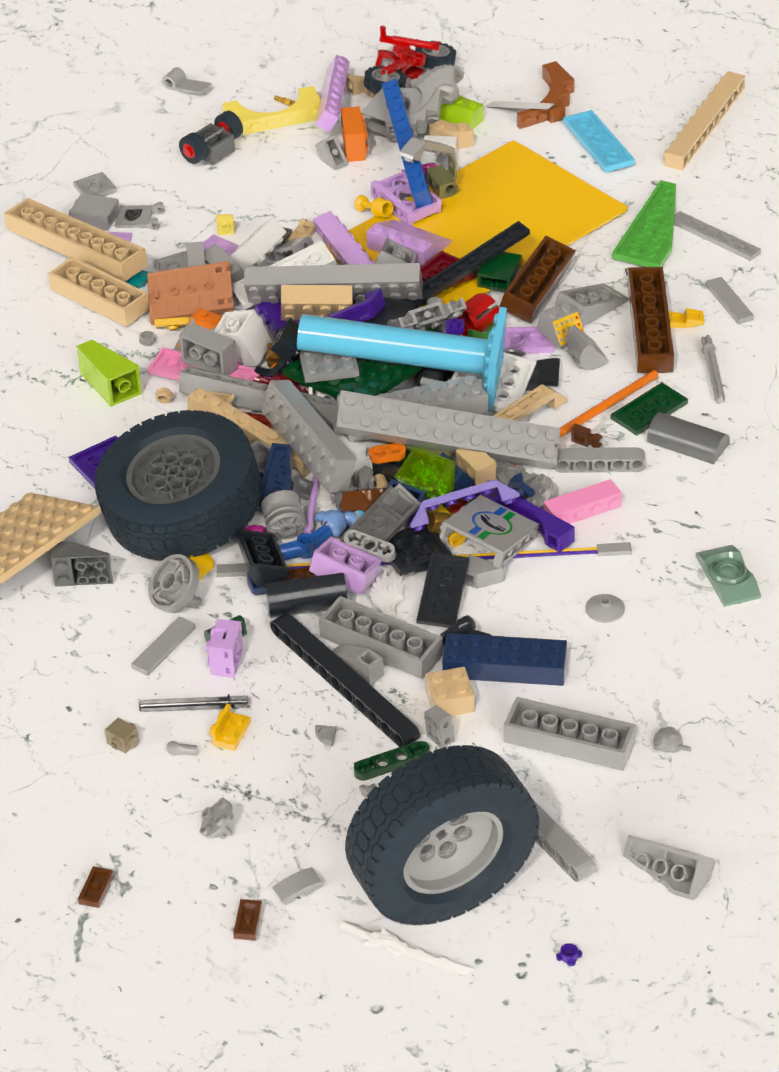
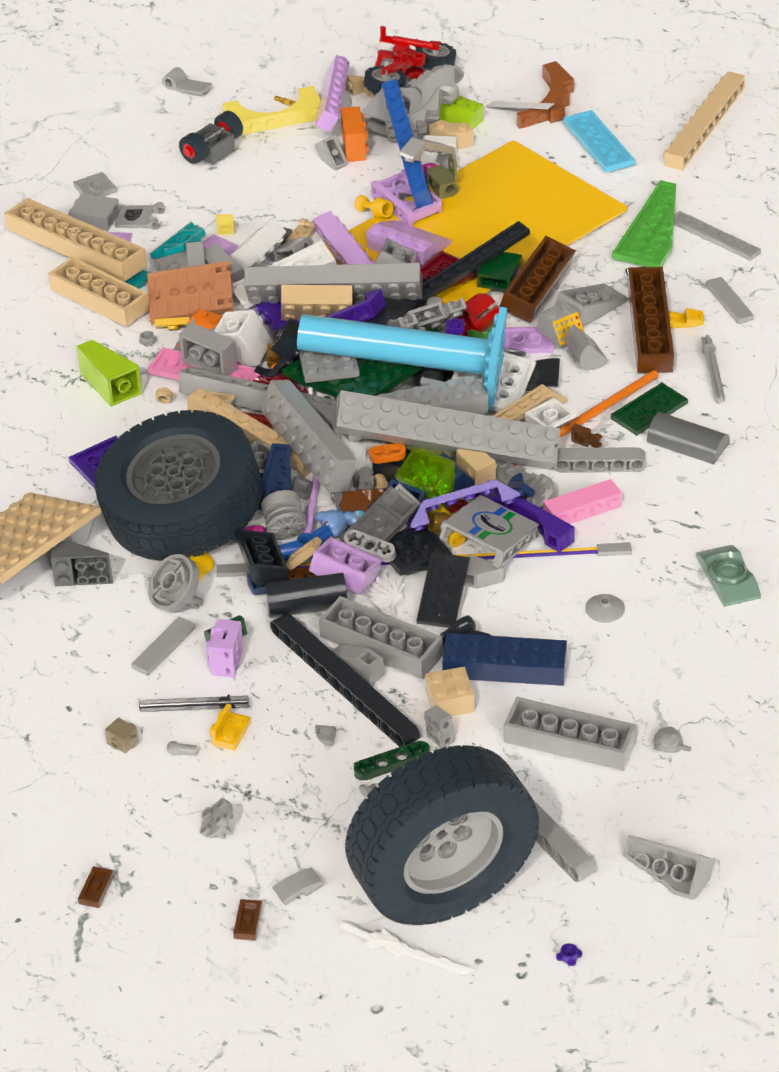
none -> teal wing [150,222,206,259]
none -> tan tile [286,536,322,570]
none -> white slope [525,398,577,428]

